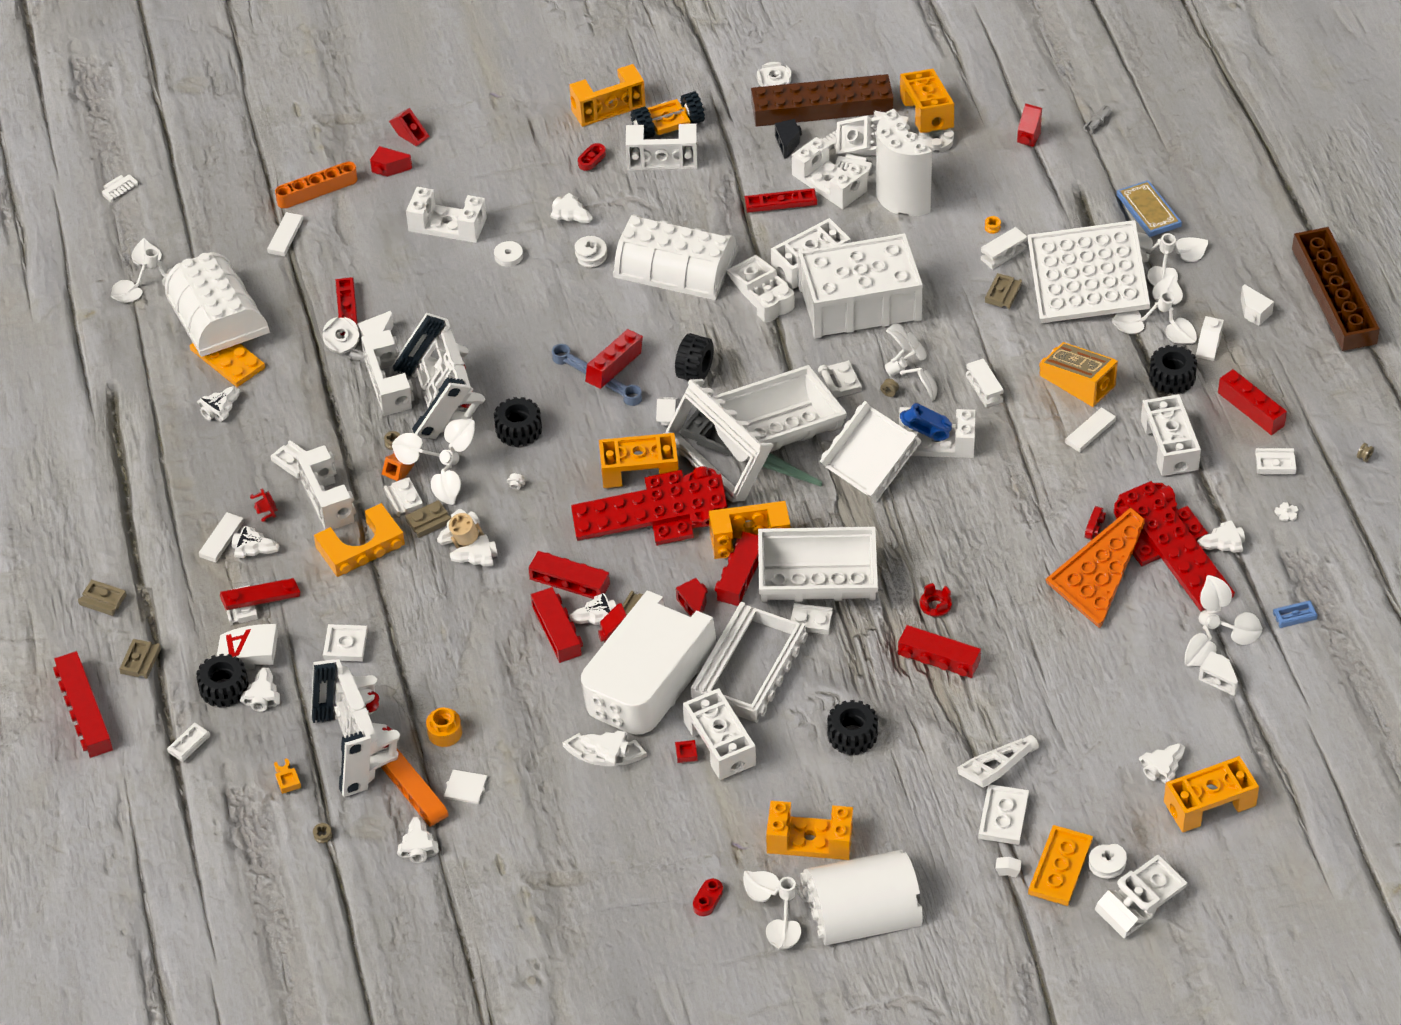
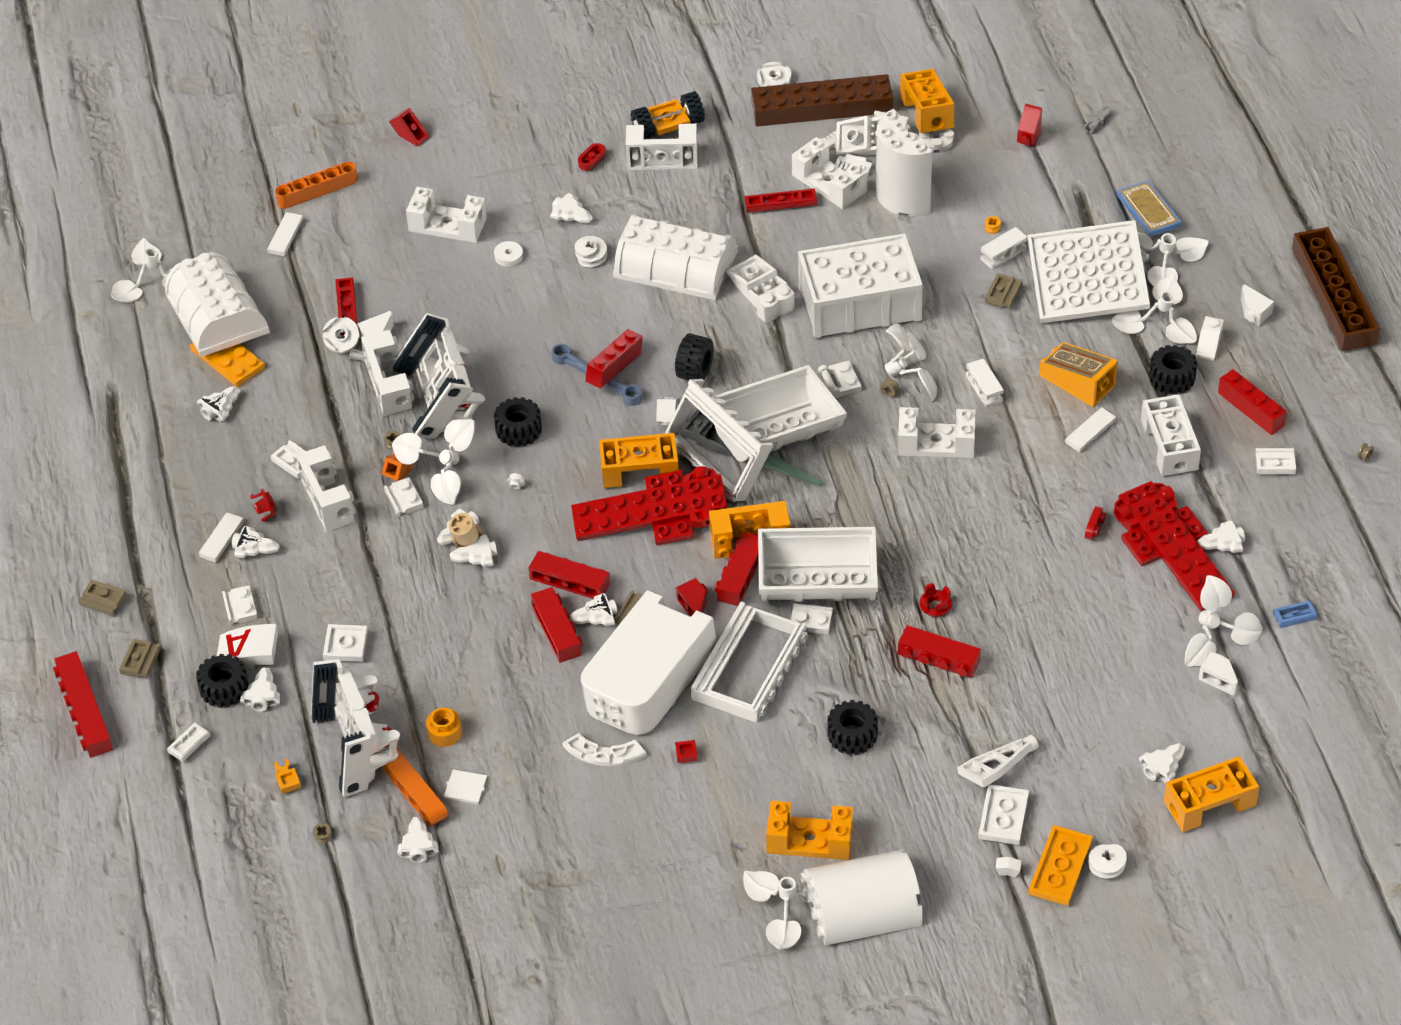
white piece [102,175,138,203] -> none
red plate [220,578,300,610] -> none
light orange arch [314,503,405,577] -> none
red slope [370,146,412,177] -> none
dark tan plate [405,500,452,538] -> none
light orange plate [569,64,645,127] -> none
white rock [580,730,630,766] -> none
red slope [598,603,627,642] -> none
white plate [683,688,756,780] -> none
red plate [693,878,723,916] -> none
white plate [771,218,851,290] -> none
black slope [775,119,802,159] -> none
white panel [820,401,922,502] -> none
blue piece [900,403,952,441] -> none
orange wing [1046,508,1145,628] -> none
white piece [1095,855,1187,938] -> none
white plant [1274,502,1298,521] -> none

